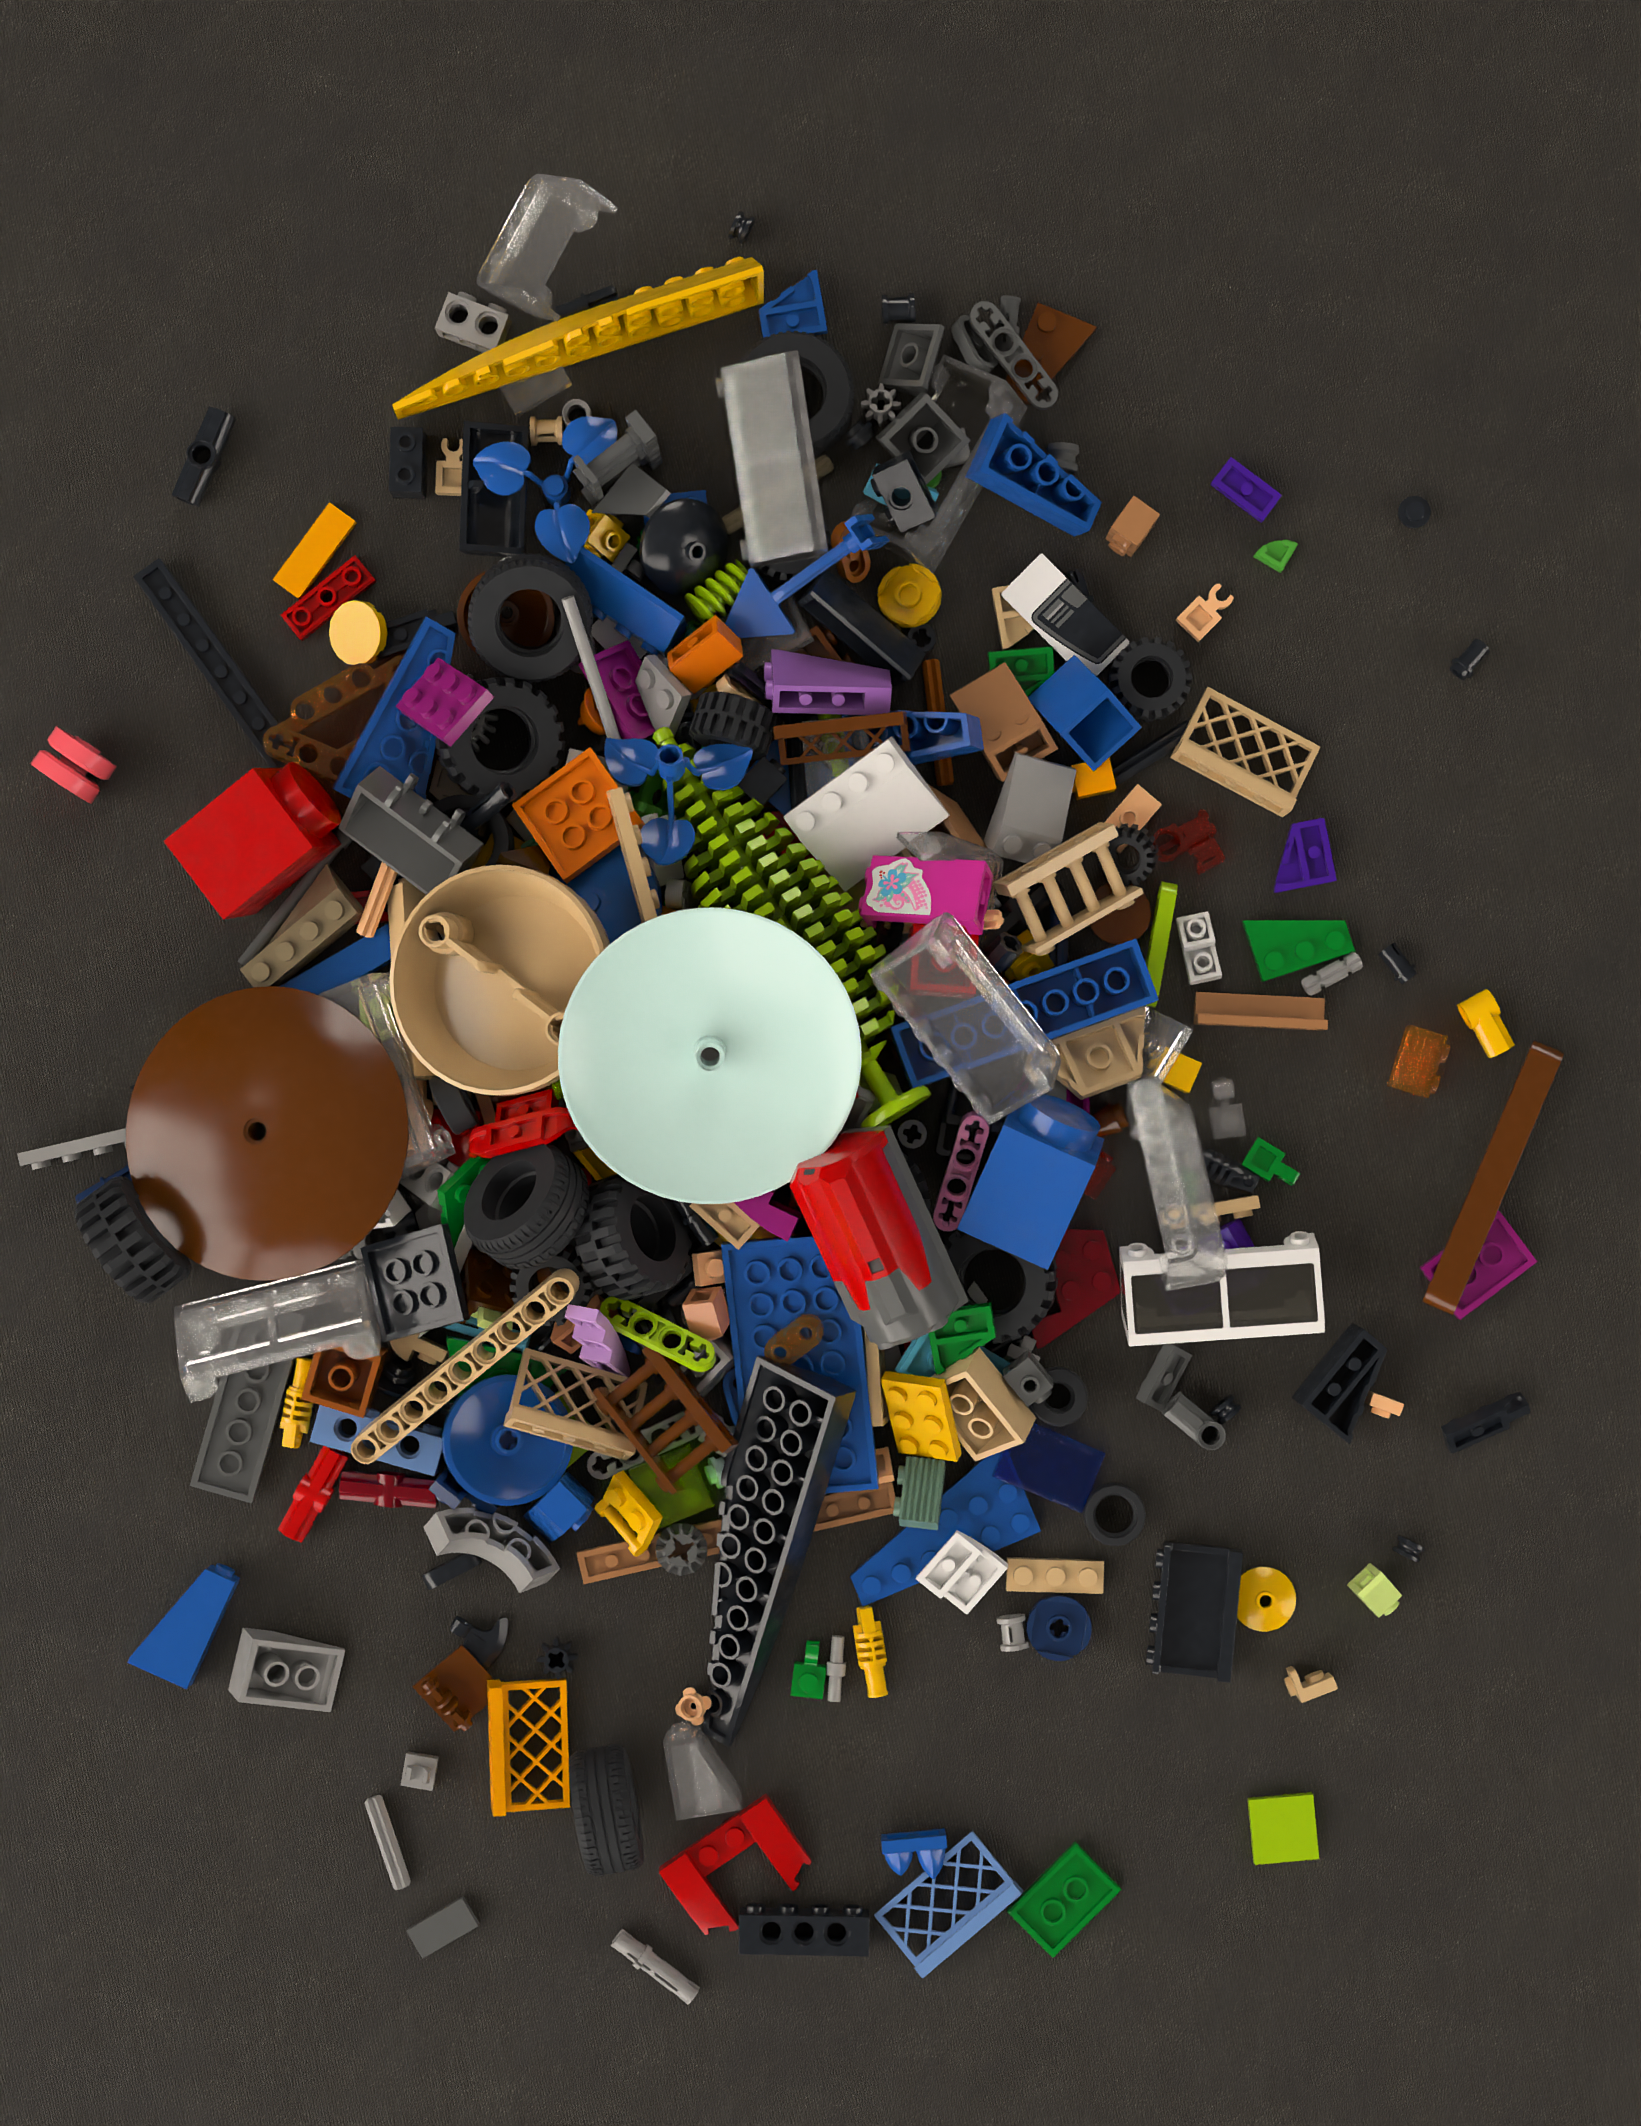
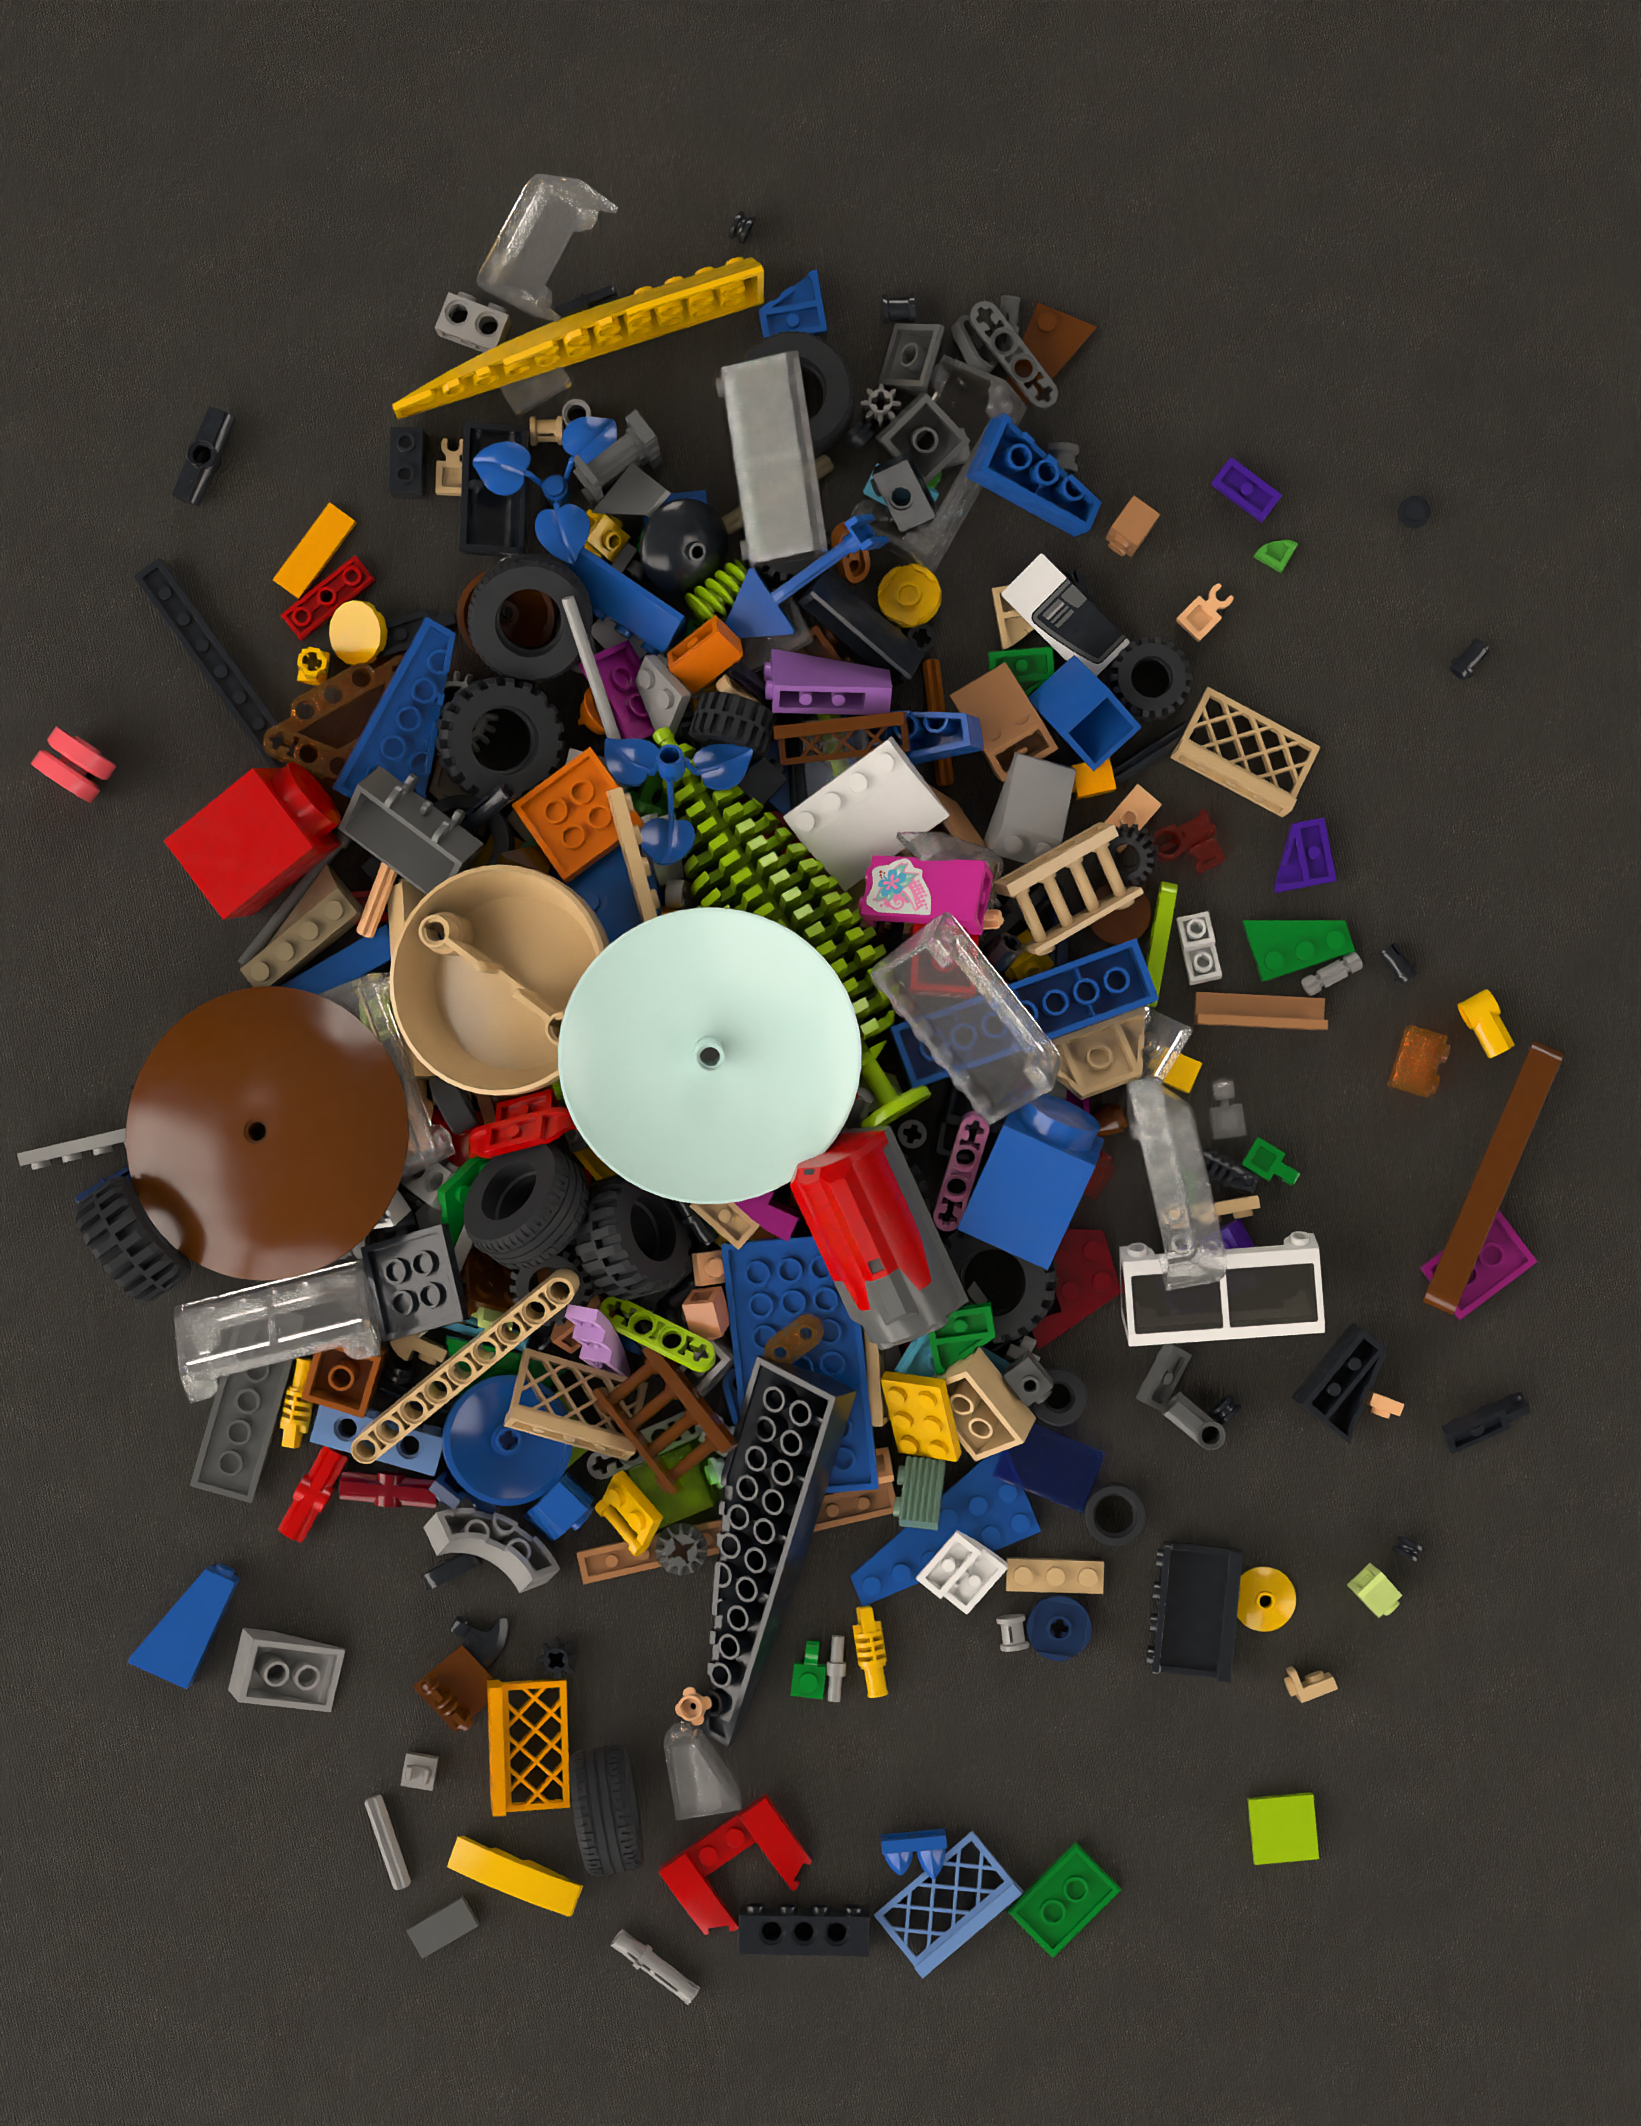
magenta plate [396,657,494,747] -> none
none -> yellow piece [297,647,331,686]
none -> yellow slope [447,1836,583,1917]

